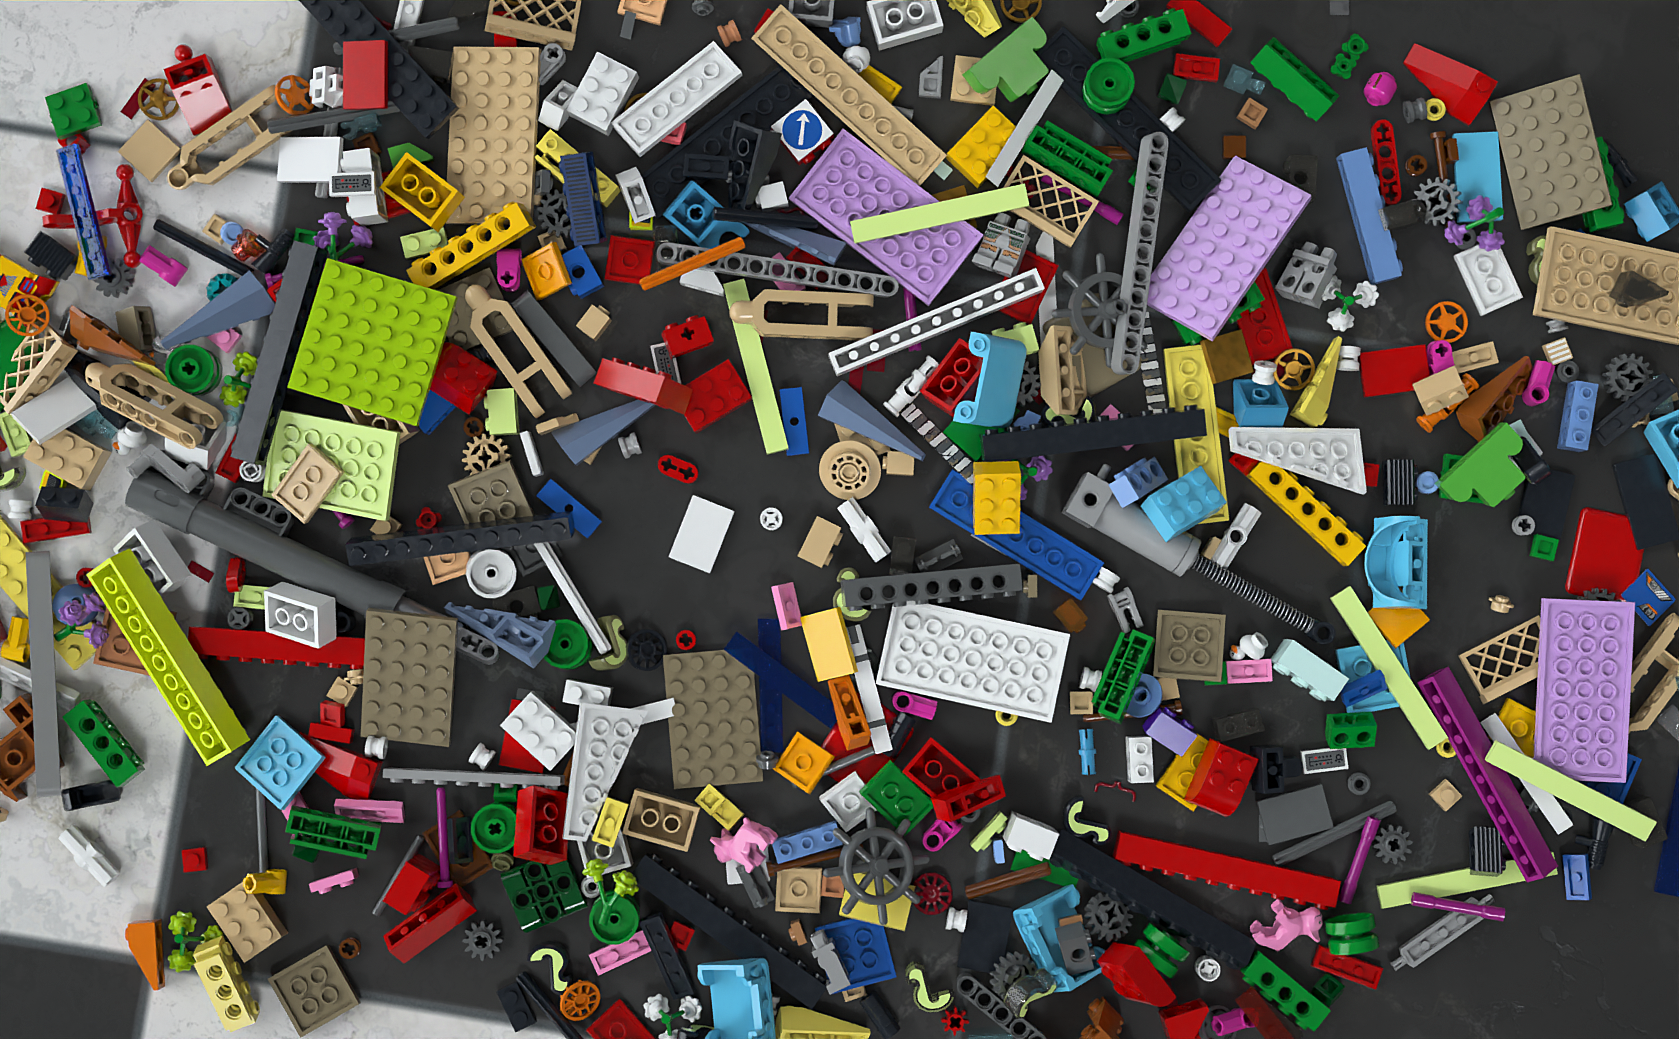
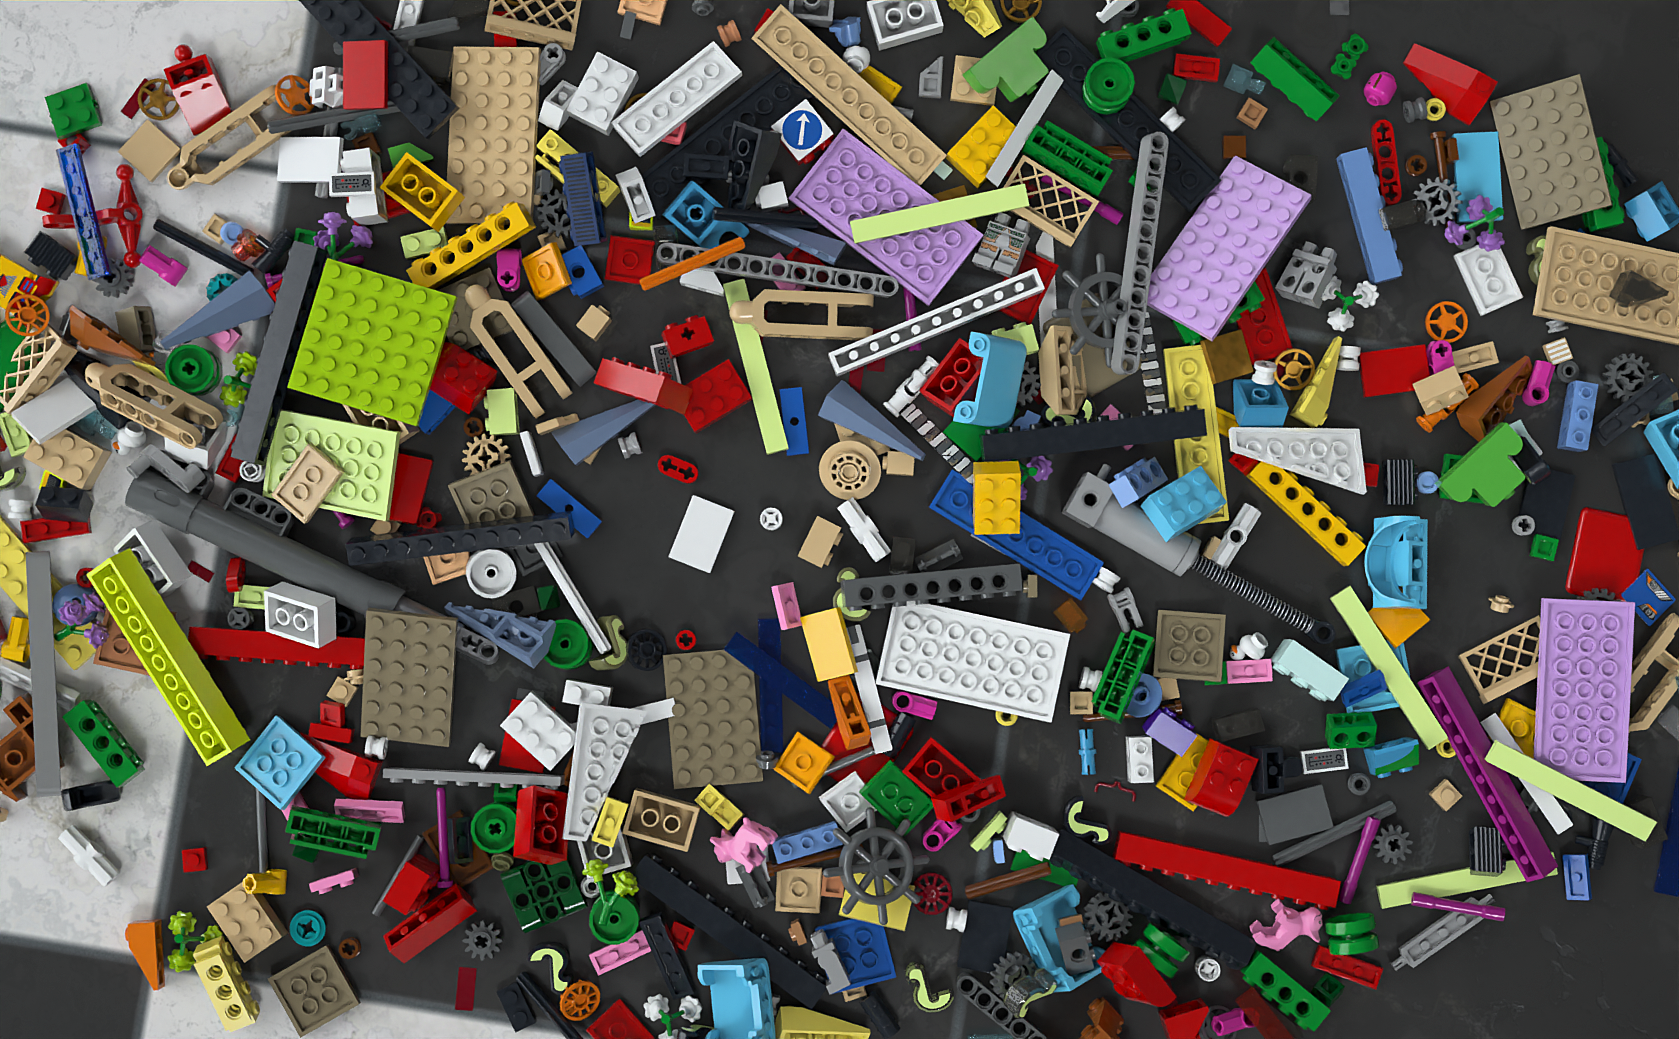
red gear [941,1006,969,1036] -> none
none -> teal gear [290,910,327,946]
none -> red tile [389,453,433,525]
none -> dark red sticker [455,967,477,1011]
none -> dark azure slope [1363,737,1419,778]

